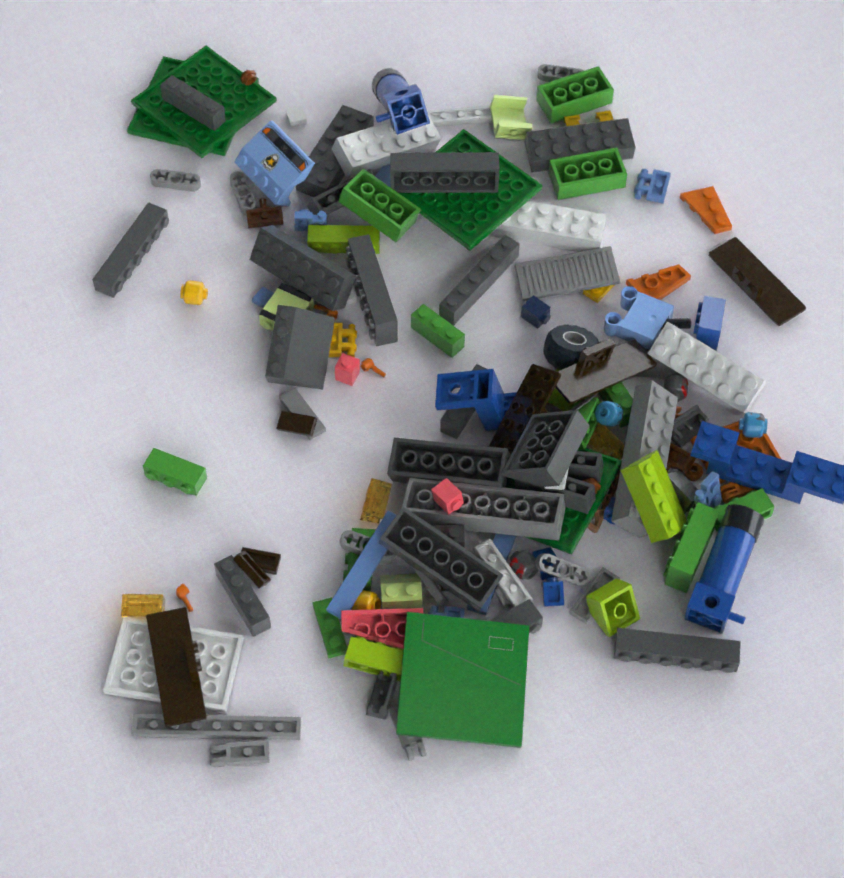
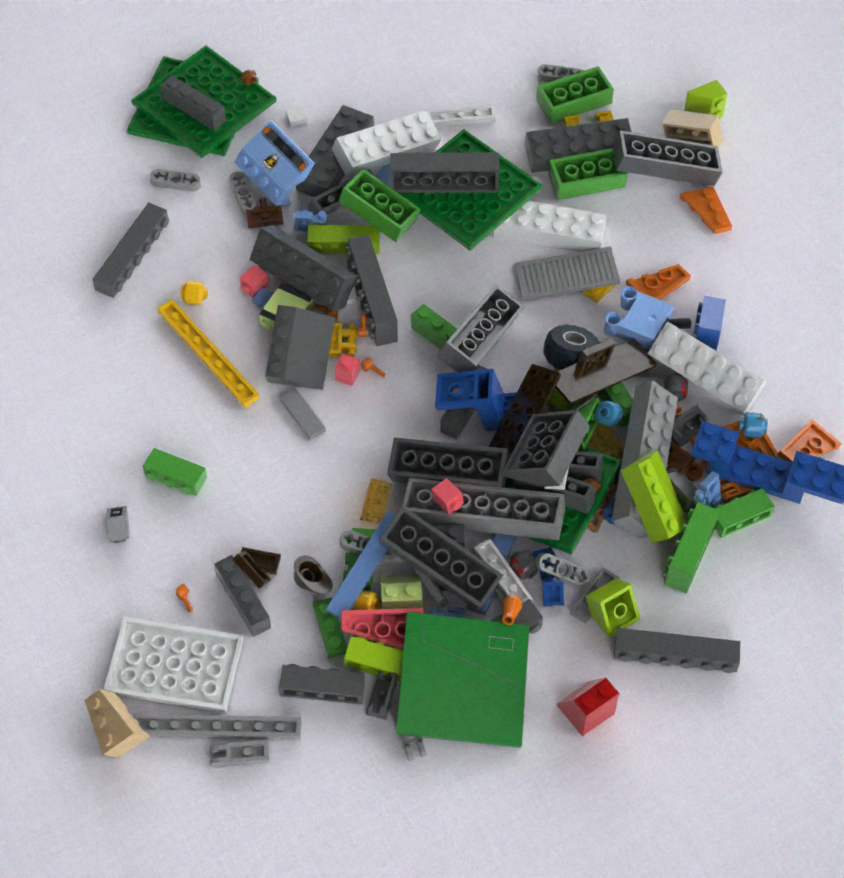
clear yellow hinge [121,594,165,617] -> none
dark brown bracket [146,607,207,727] -> none
dark brown tile [276,411,318,437] -> none
blue piece [372,68,430,135] -> none
dark grey brick [439,235,520,326] -> none
yellowish green panel [490,95,533,140] -> none
dark blue brick [521,295,551,329] -> none
medium blue plate [634,169,671,204] -> none
blue piece [684,504,764,634] -> none
dark brown bracket [709,237,806,326] -> none
none -> tan wedge [84,689,150,758]
none -> slope [106,506,130,543]
none -> yellow plate [157,299,260,408]
none -> coral brick [240,265,269,297]
none -> dark grey brick [279,664,365,705]
none -> dark brown piece [294,555,333,594]
none -> orange hand [356,313,368,338]
none -> dark grey brick [437,285,524,372]
none -> orange cone [502,595,522,625]
none -> red slope [557,677,619,736]
none -> dark grey brick [612,130,723,186]
none -> tan wedge [662,109,723,150]
none -> lime slope [684,80,728,119]
none -> orange wing [777,419,842,462]

